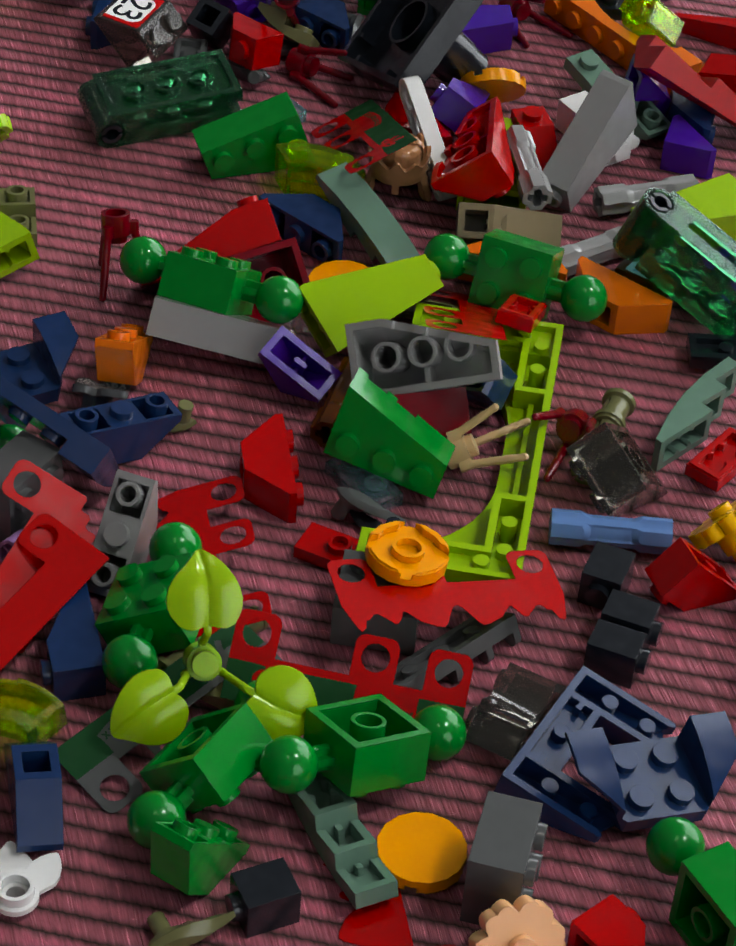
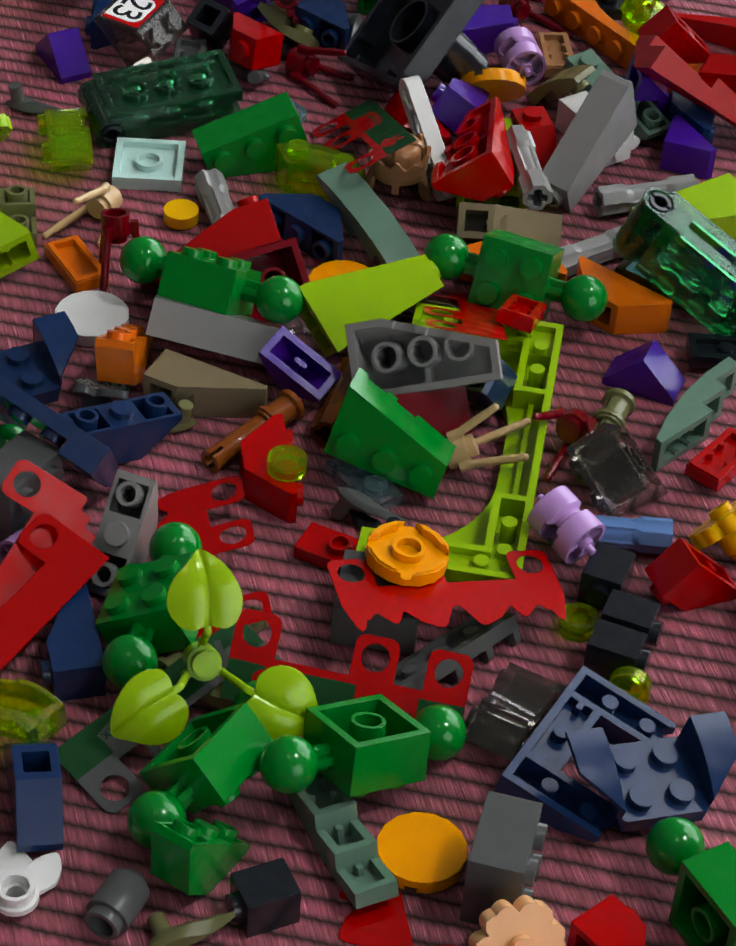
none -> dark grey bar [5,82,68,116]
none -> dark purple slope [35,27,92,84]
none -> clear neon green brick [37,107,94,173]
none -> tan plant [42,182,123,247]
none -> orange tile [44,235,109,293]
none -> white tile [55,291,129,347]
none -> dark grey brick [84,868,151,940]
none -> light aqua tile [112,137,186,192]
none -> dark tan slope [143,349,268,418]
none -> yellow tile [163,199,199,230]
none -> light grey axle [194,168,234,225]
none -> dark orange pin [201,389,305,473]
none -> clear neon green tile [267,445,308,482]
none -> lavender wheel [494,26,546,87]
none -> olive slope [526,65,596,106]
none -> lavender wheel [527,485,606,564]
none -> medium nougat plate [535,32,574,78]
none -> clear neon green tile [557,603,600,643]
none -> dark purple slope [602,339,685,407]
none -> clear neon green tile [609,666,652,704]
none -> red slope [637,5,711,64]

